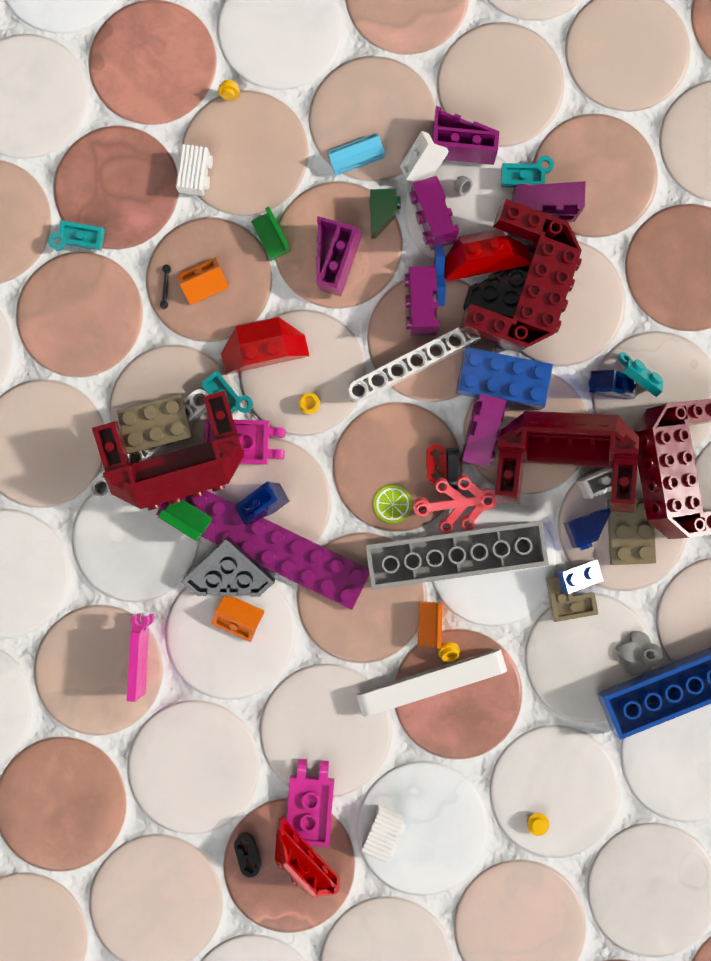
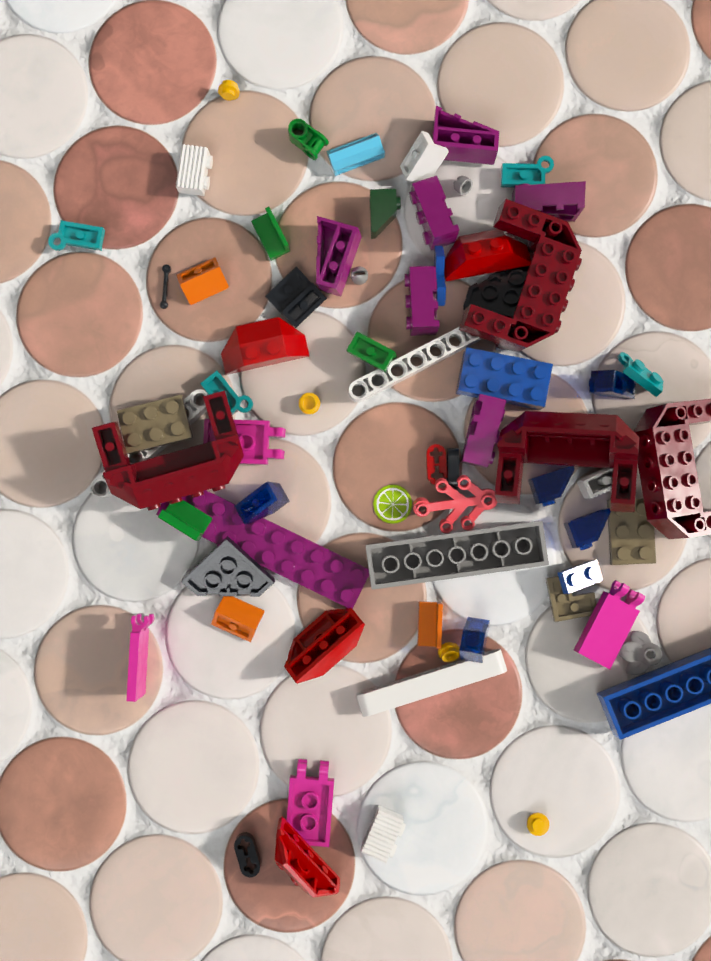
none -> black slope [265,266,327,328]
none -> red wedge [284,608,365,684]
none -> green piece [288,119,329,161]
none -> green panel [346,332,397,372]
none -> light grey hinge [351,266,368,285]
none -> clear blue slope [459,617,490,663]
none -> clear blue slope [528,466,575,507]
none -> dark pink tile [573,580,645,669]

